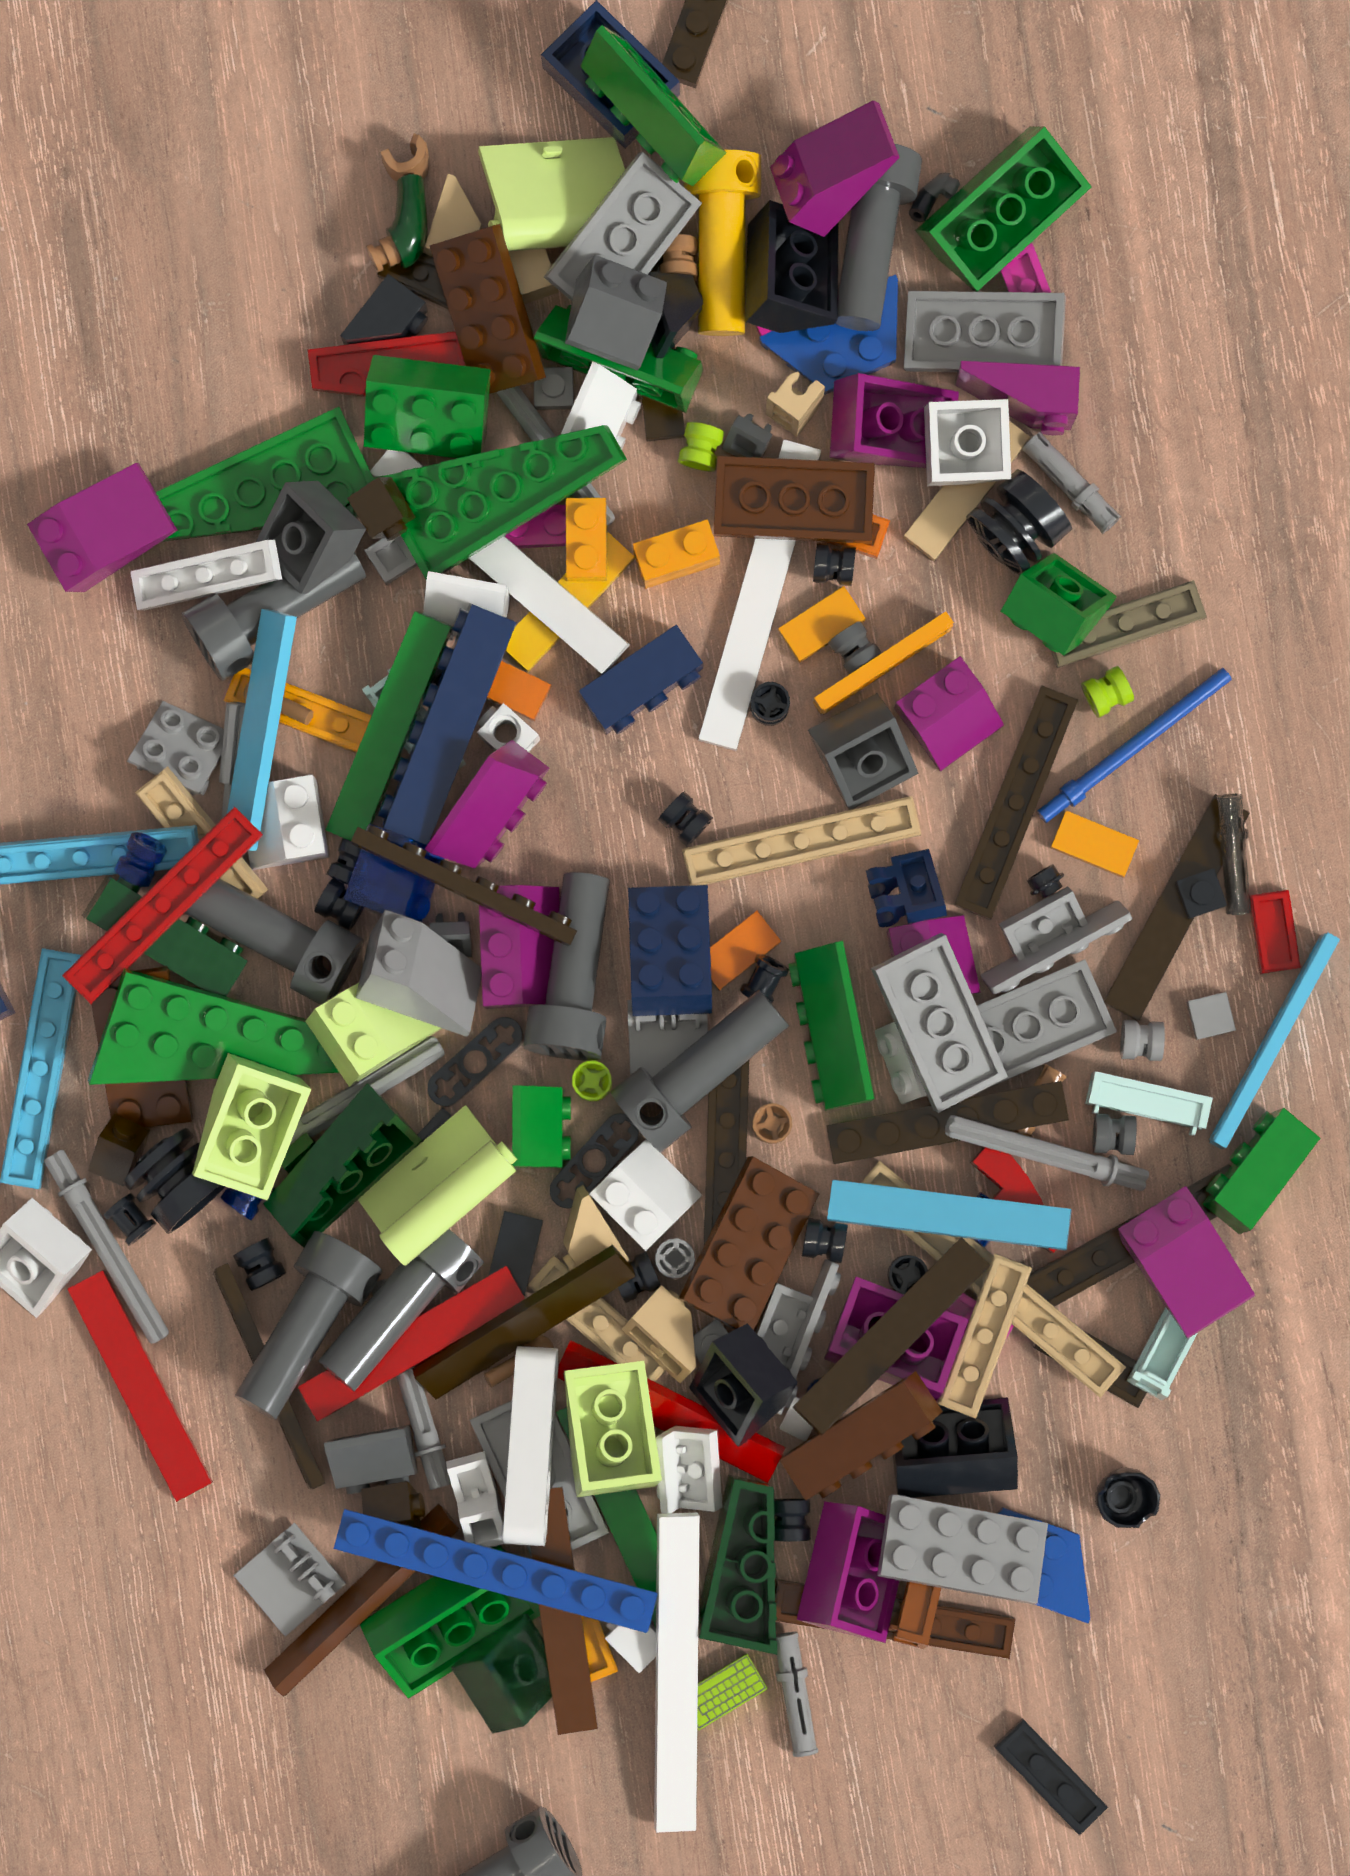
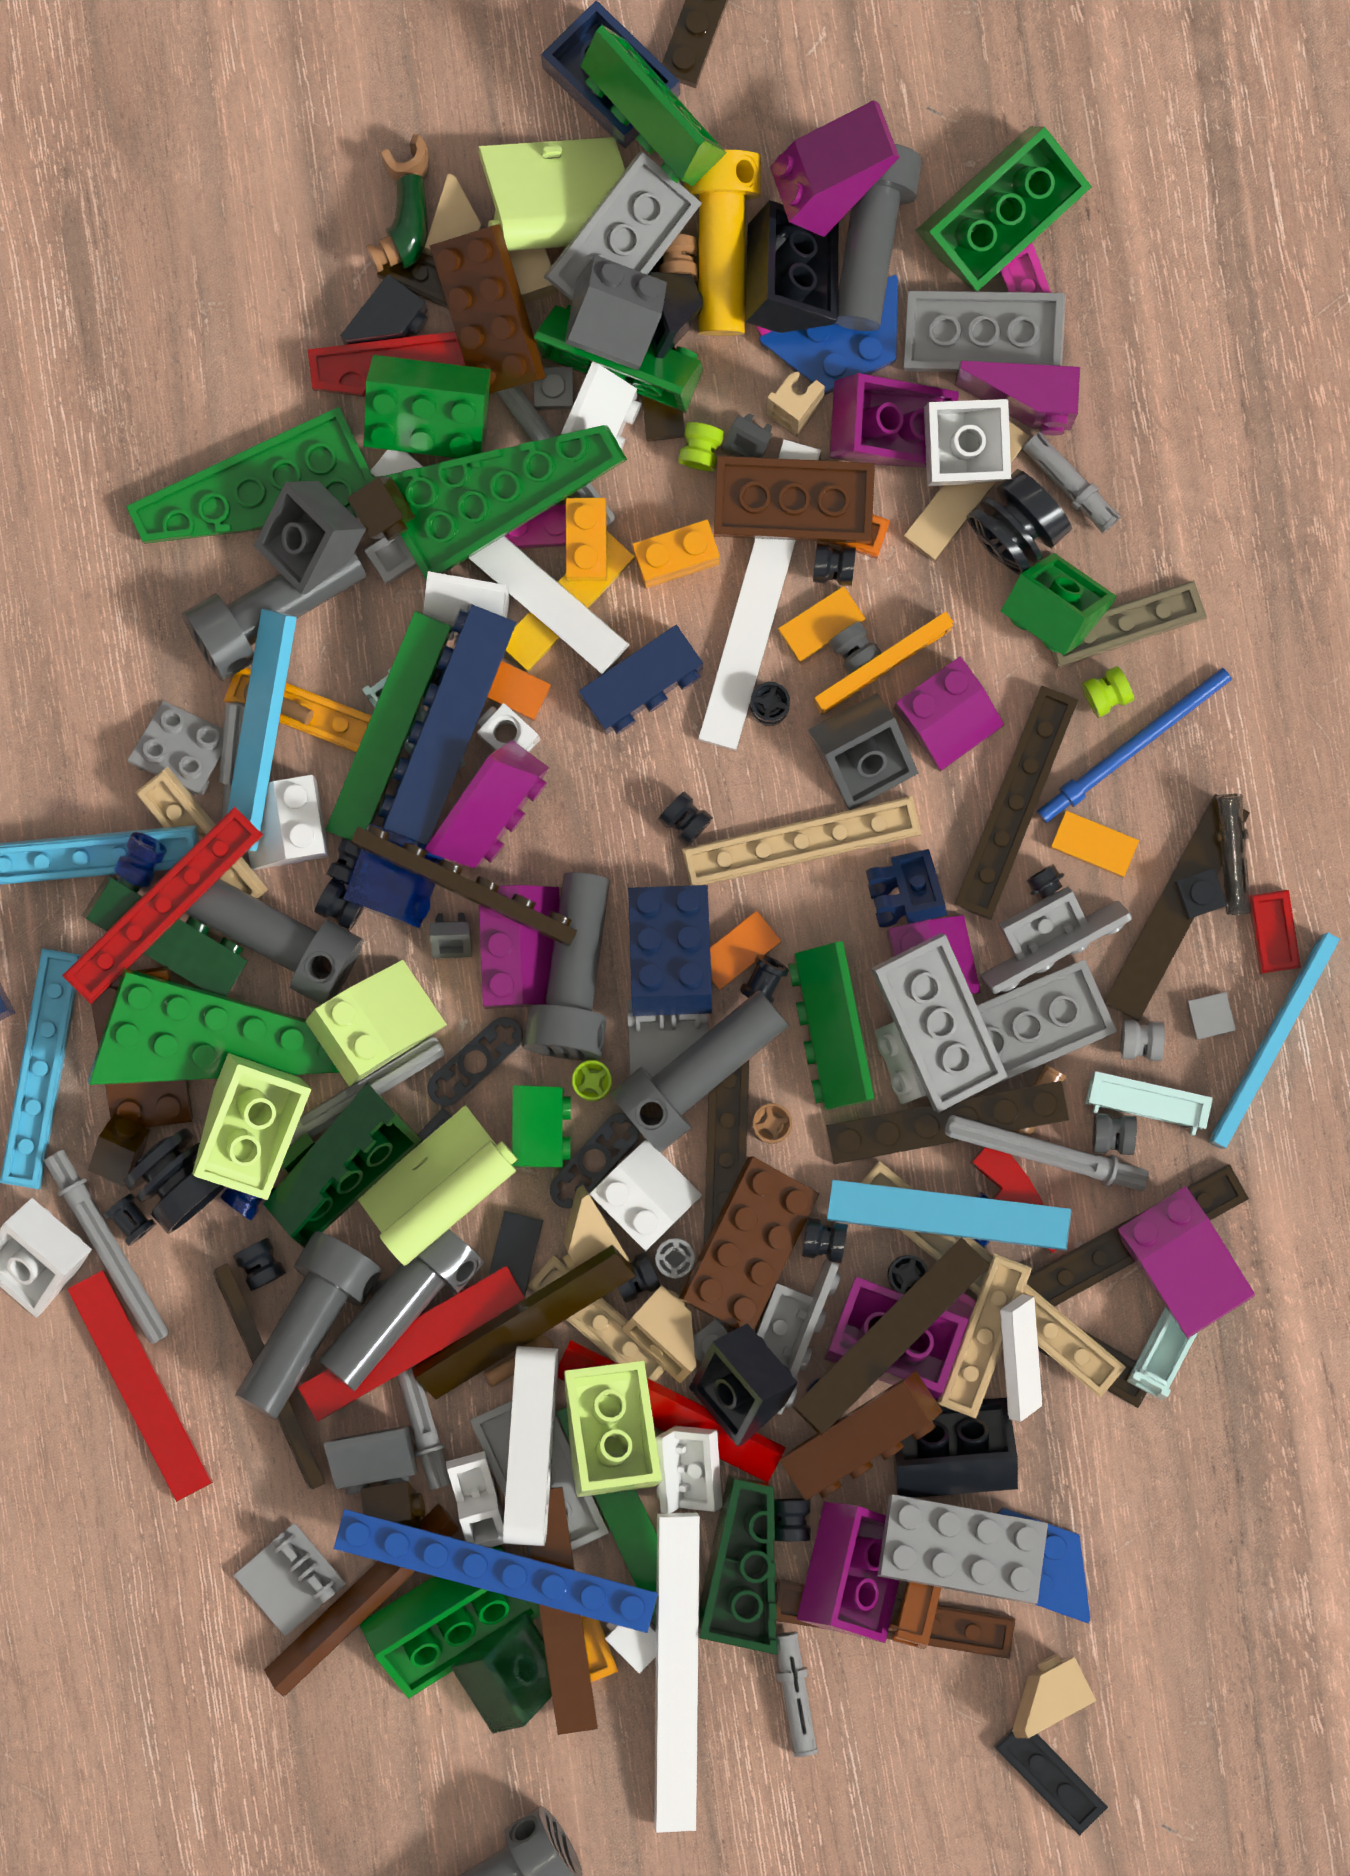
magenta slope [27,463,178,592] -> none
white plate [130,540,282,610] -> none
light grey slope [356,910,482,1037] -> none
lime tile [697,1653,768,1730] -> none
white sticker [780,1397,813,1441] -> none
arm [909,172,960,222] -> none
black hair [1095,1467,1161,1528] -> none
green brick [1203,1108,1321,1234] -> none
none -> white tile [1000,1294,1042,1422]
none -> tan slope [1012,1654,1096,1738]

